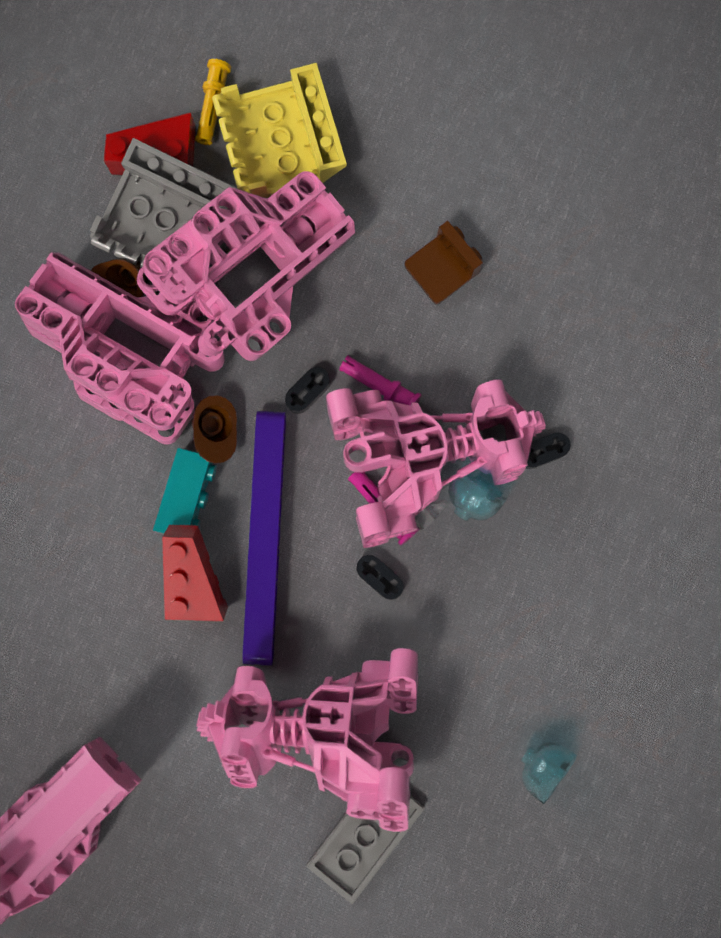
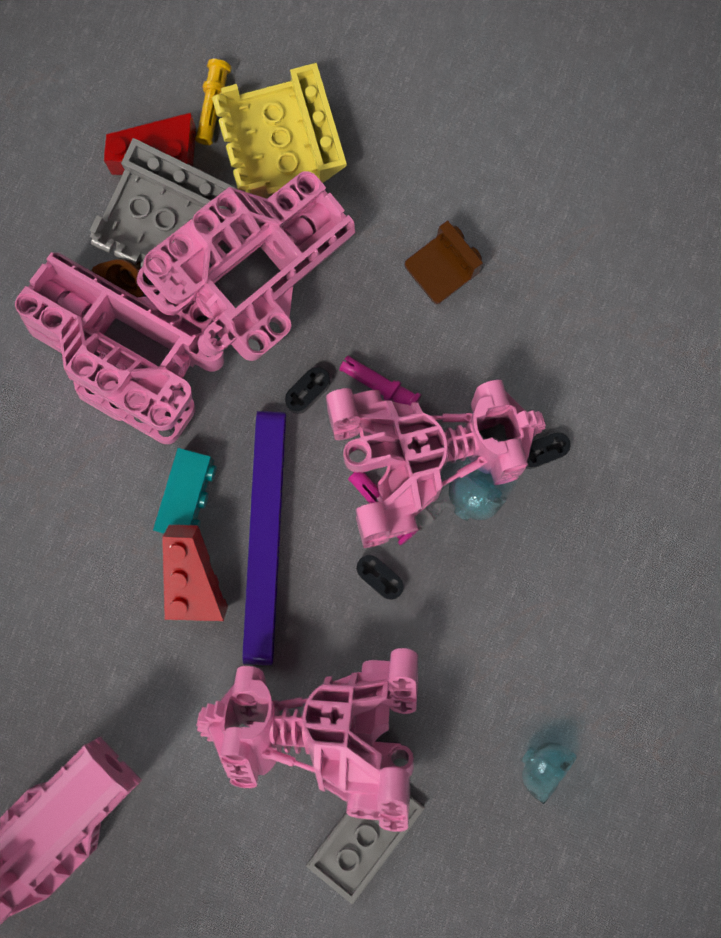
reddish brown piece [192,395,237,464] -> none

